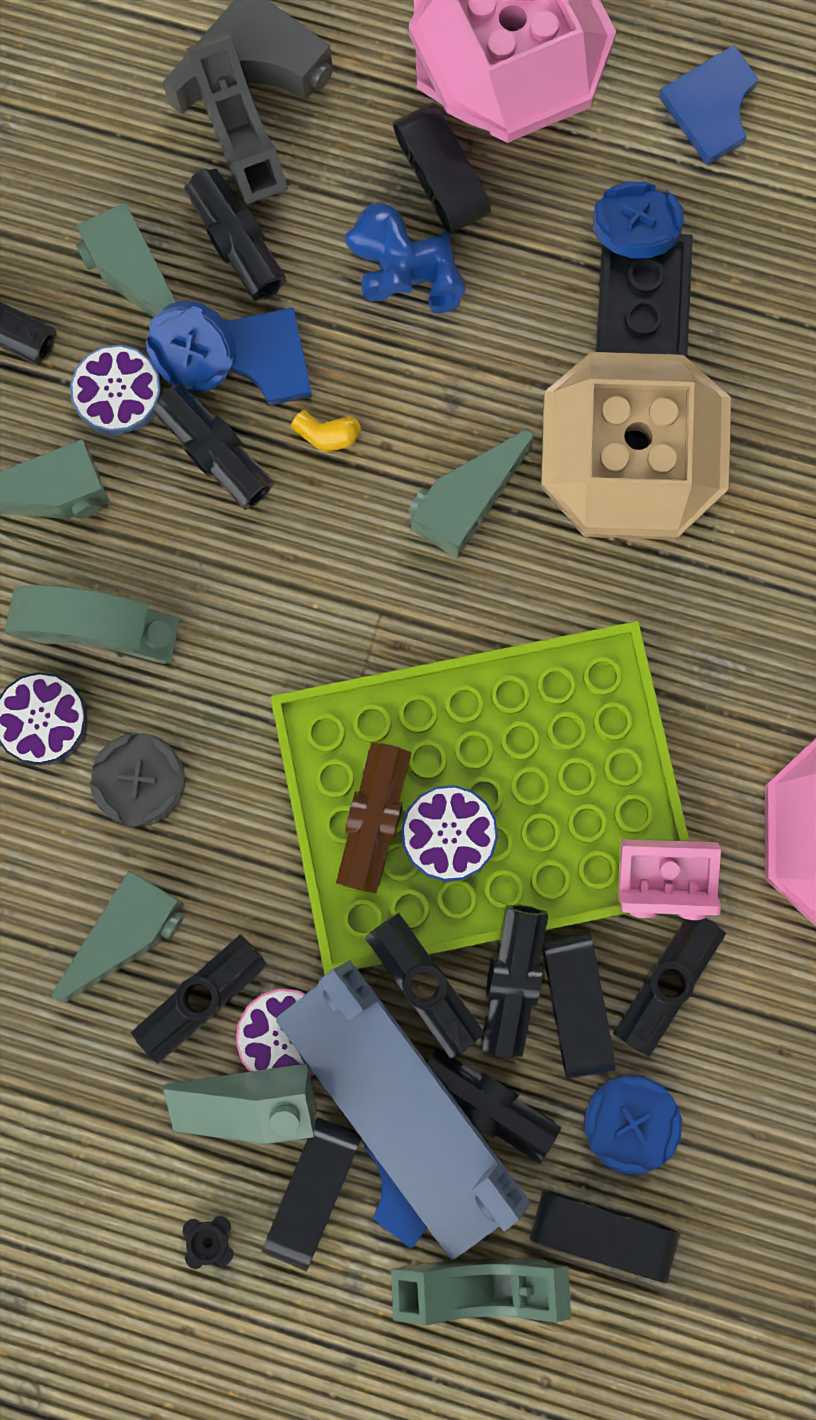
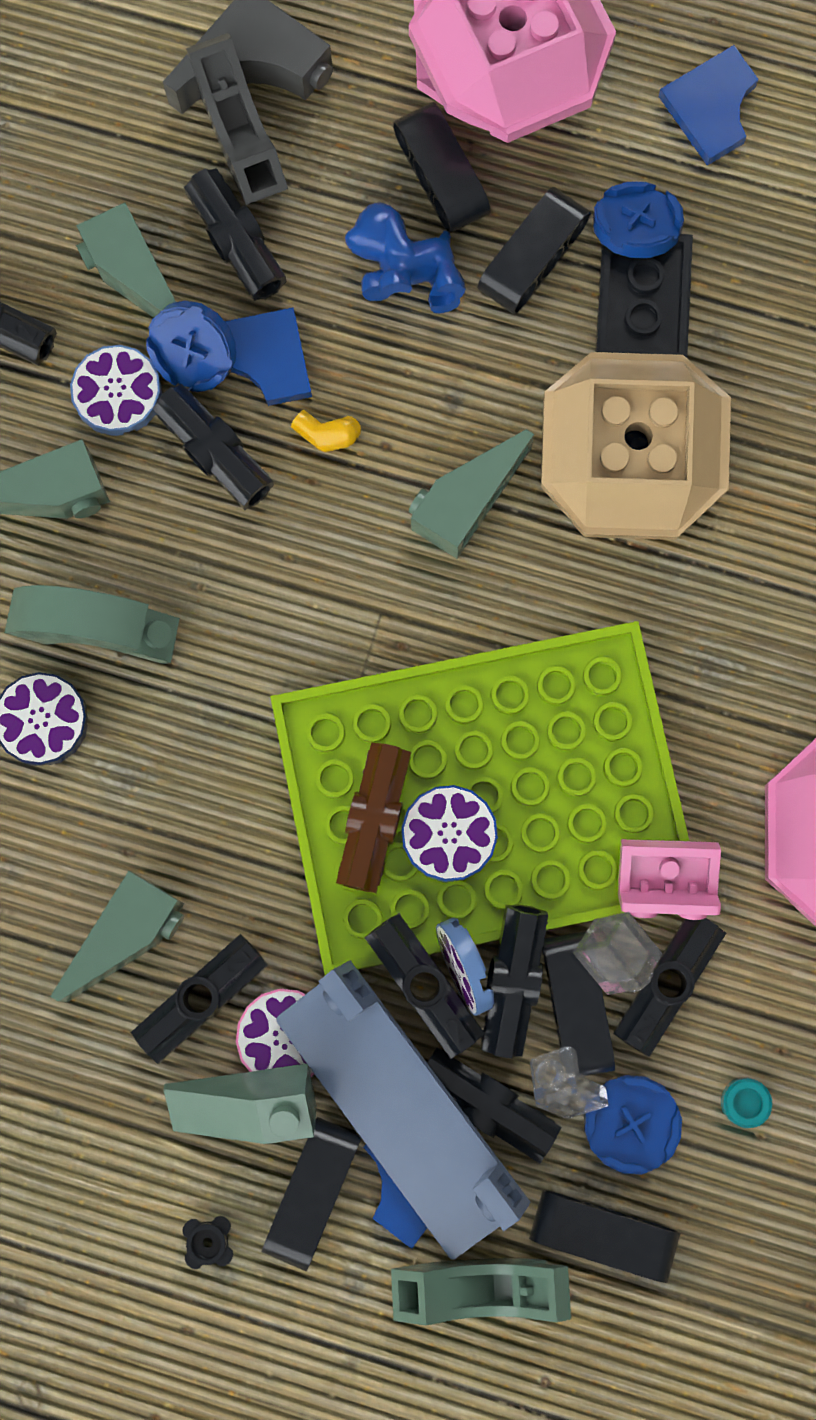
dark grey tile [90,733,185,827] -> none
none -> medium blue tile [436,917,494,1016]
none -> black beam [477,187,591,315]
none -> clear bracket [530,1046,609,1119]
none -> clear brick [573,912,663,995]
none -> teal tile [721,1078,772,1128]

